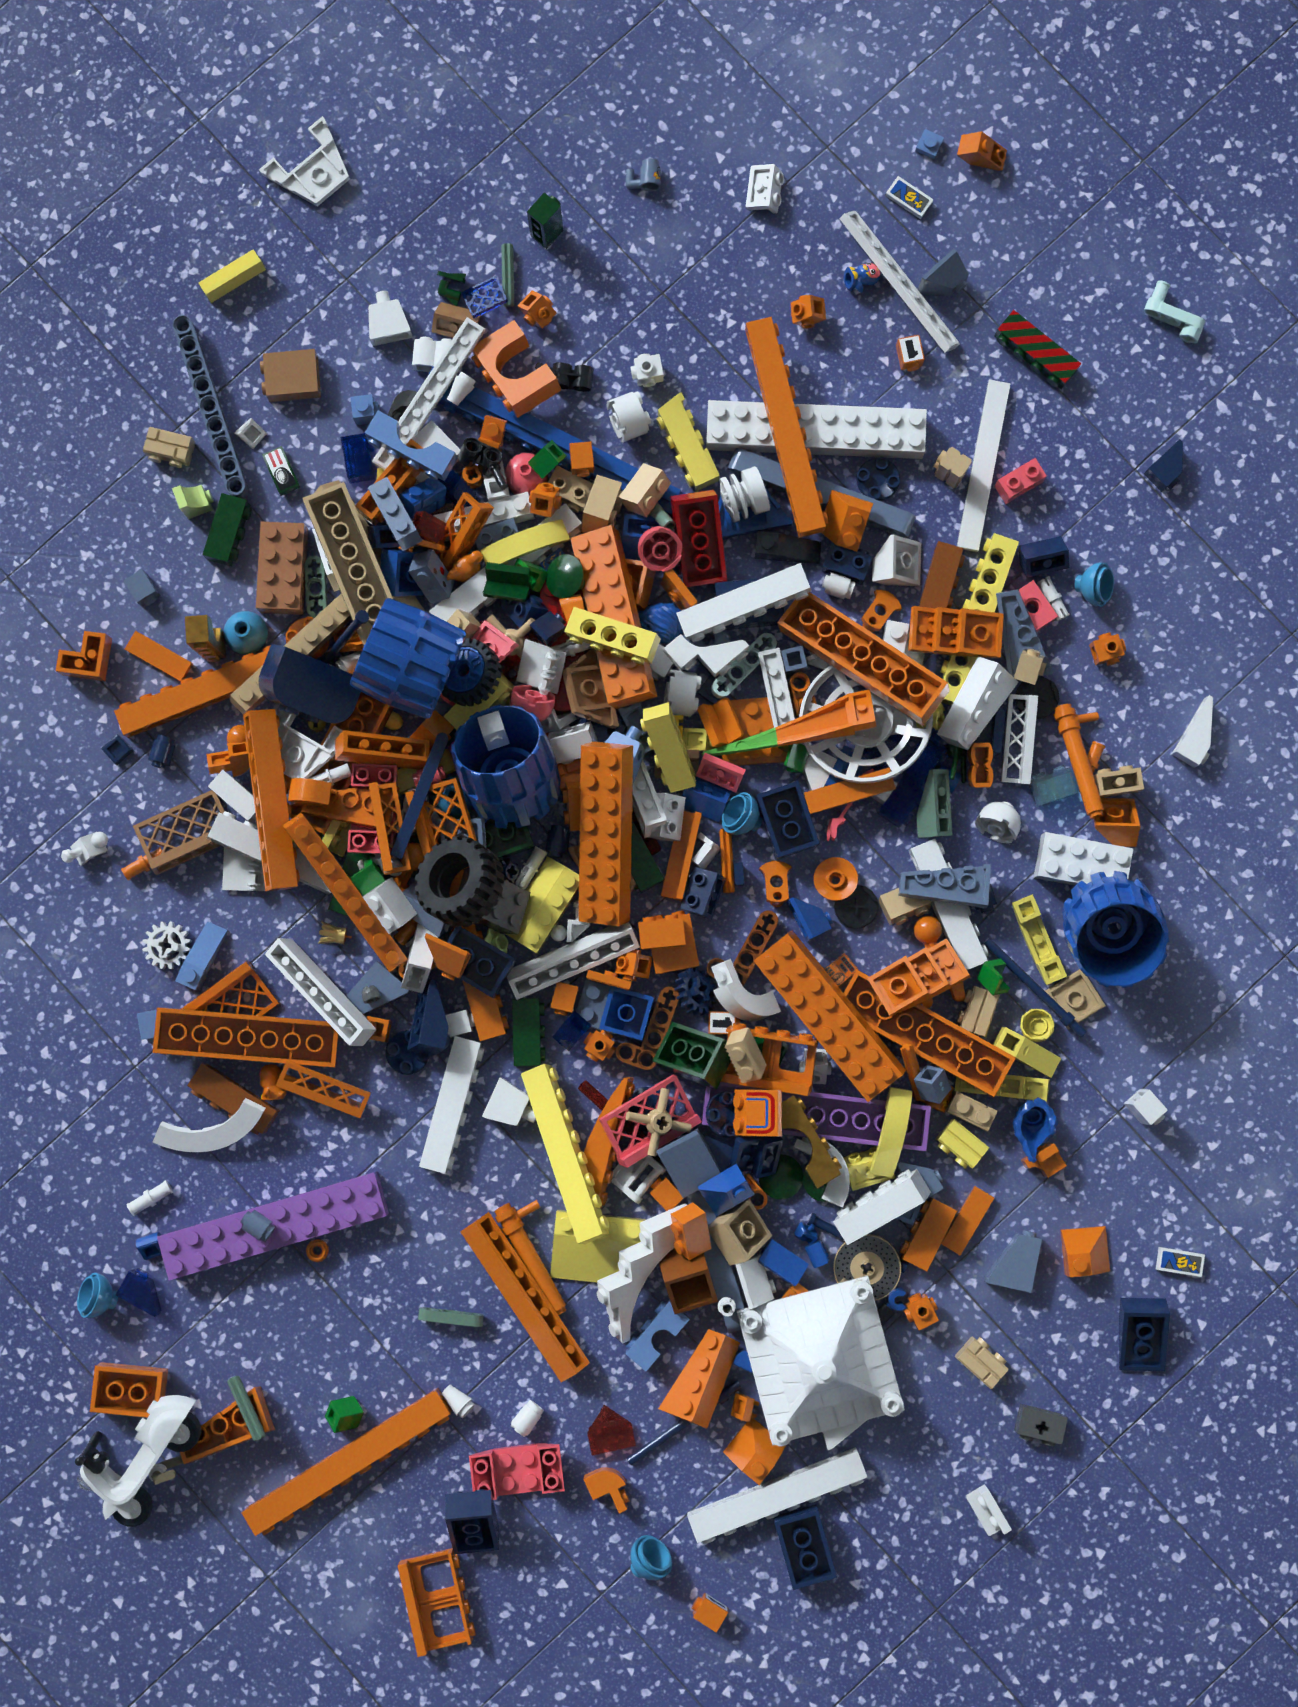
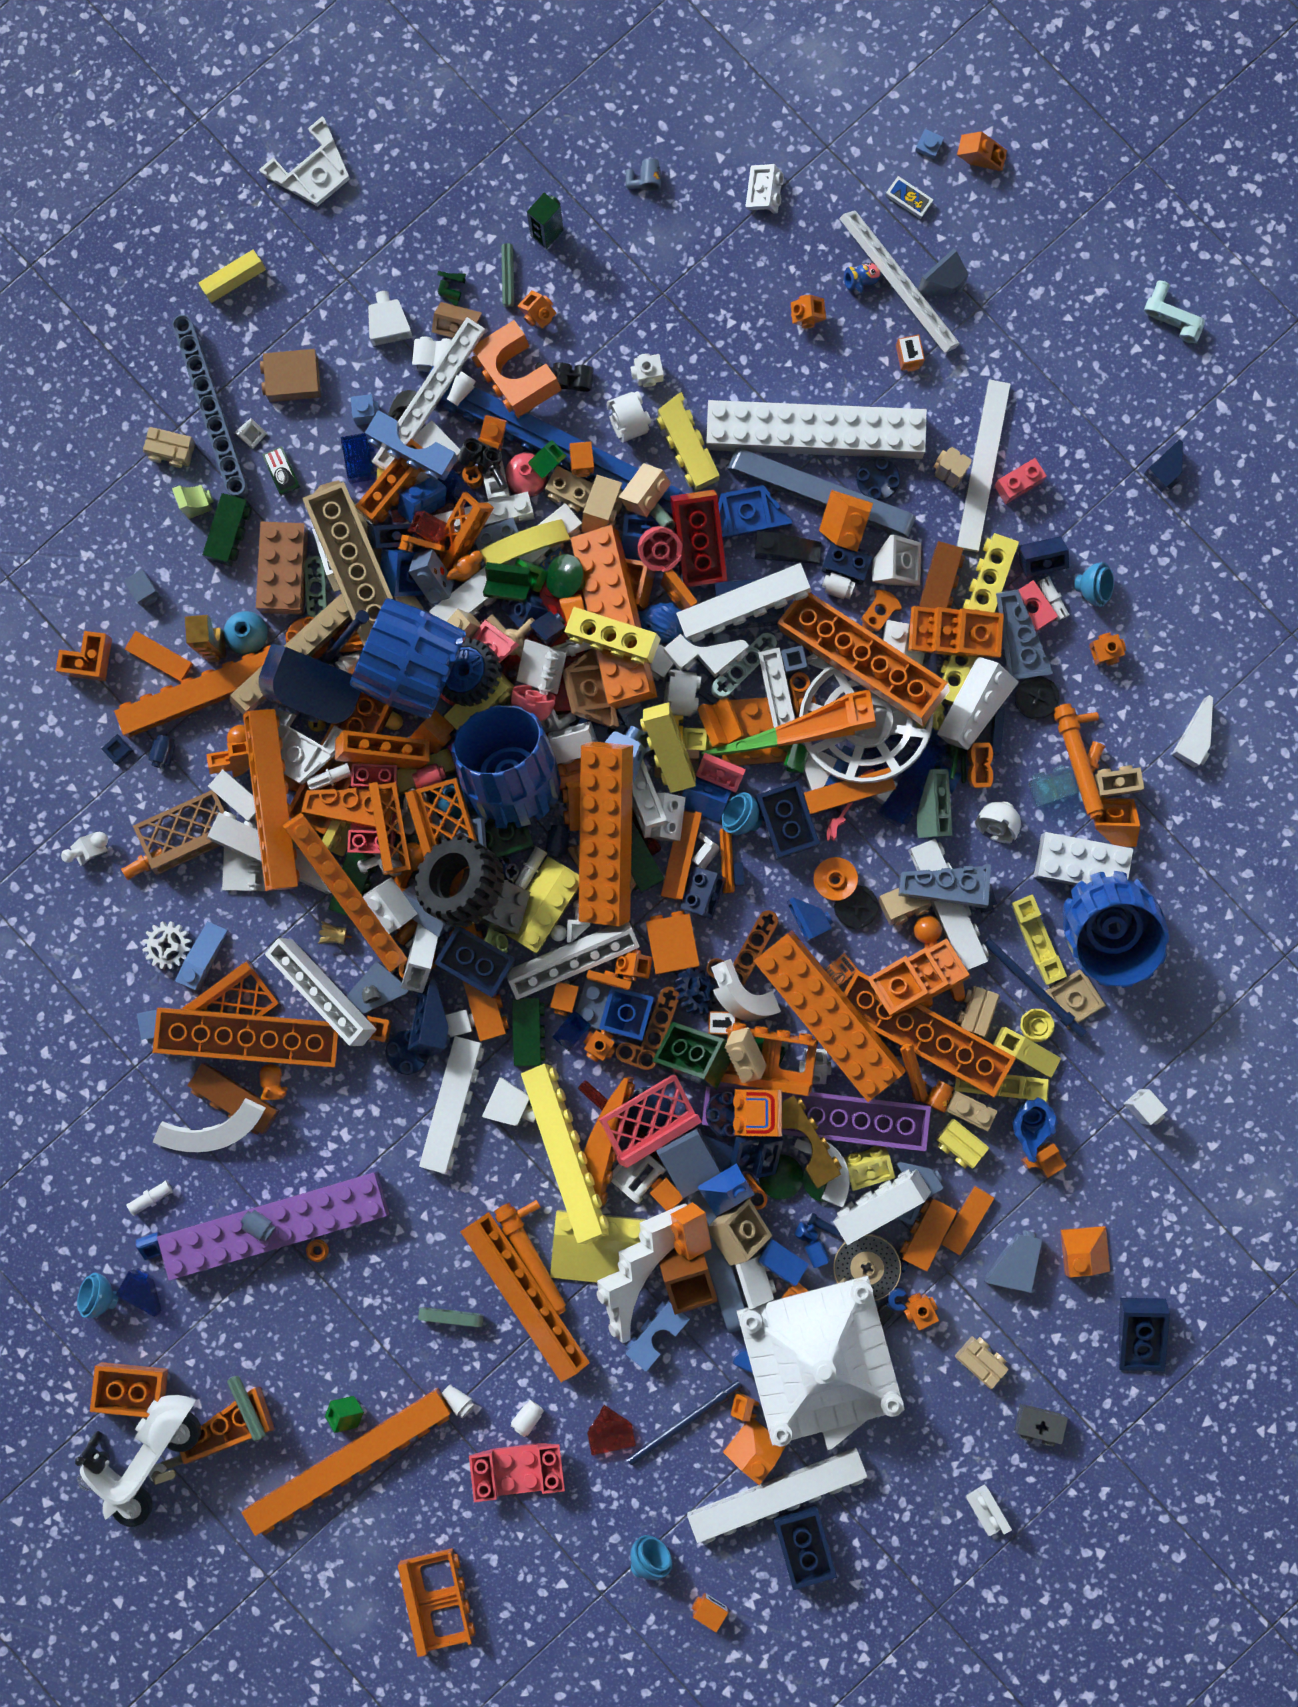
orange fence [276,1060,371,1118] -> none
orange brick [288,778,332,808] -> none
green panel [351,857,385,896] -> none
sand blue arch [367,477,422,551] -> none
dark blue piece [390,733,448,859] -> none
orange slope [425,933,472,980] -> none
dark blue brick [445,1489,499,1555] -> none
clear blue window [461,276,508,319] -> none
white brick [477,710,510,751] -> none
orange brick [529,483,562,518] -> none
orange brick [583,1467,630,1514] -> none
tan bar [626,1088,691,1157] -> none
orange brick [638,914,686,950] -> none
orange wedge [658,1329,740,1429] -> none
white pin [718,1297,736,1316] -> none
white wheel [719,466,770,522] -> none
orange brick [745,317,828,538] -> none
orange piece [759,861,792,907] -> none
light yellow slope [870,1087,912,1178] -> none
sand blue brick [914,1065,951,1104] -> none
green panel [977,959,1010,996] -> none
dark green brick [994,310,1082,390] -> none
white fence [1001,694,1038,784] -> none
tan brick [1014,649,1047,685] -> none
tile [1156,1247,1205,1277] -> none

